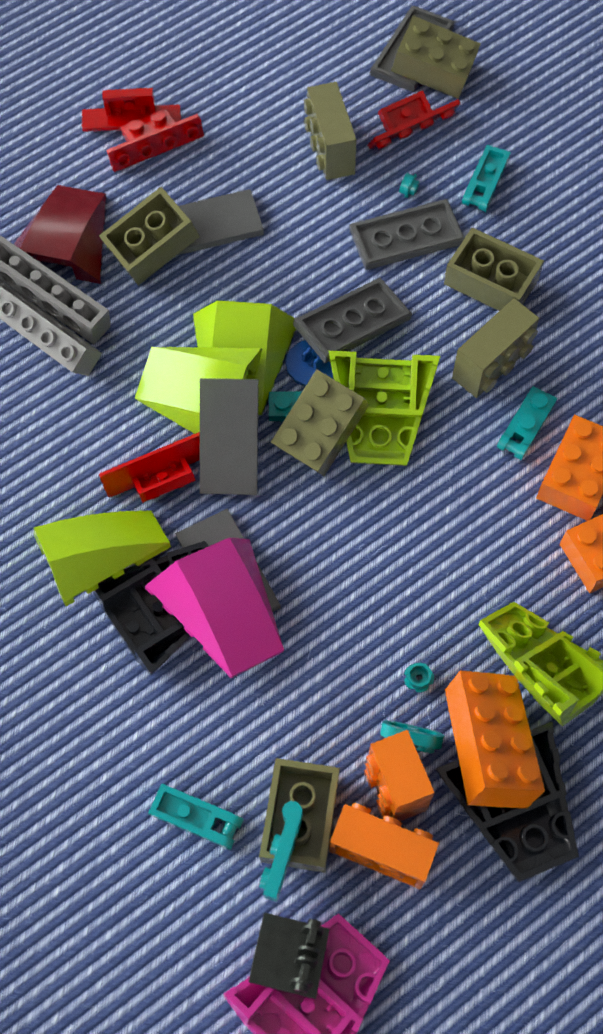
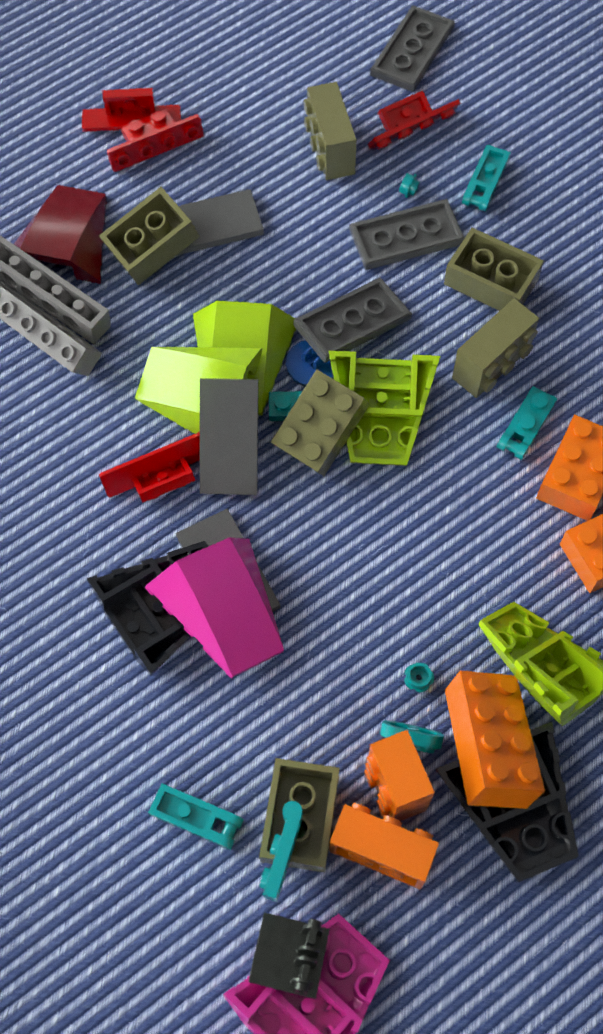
lime wedge [33,510,171,607] -> none
olive brick [391,15,481,99] -> none

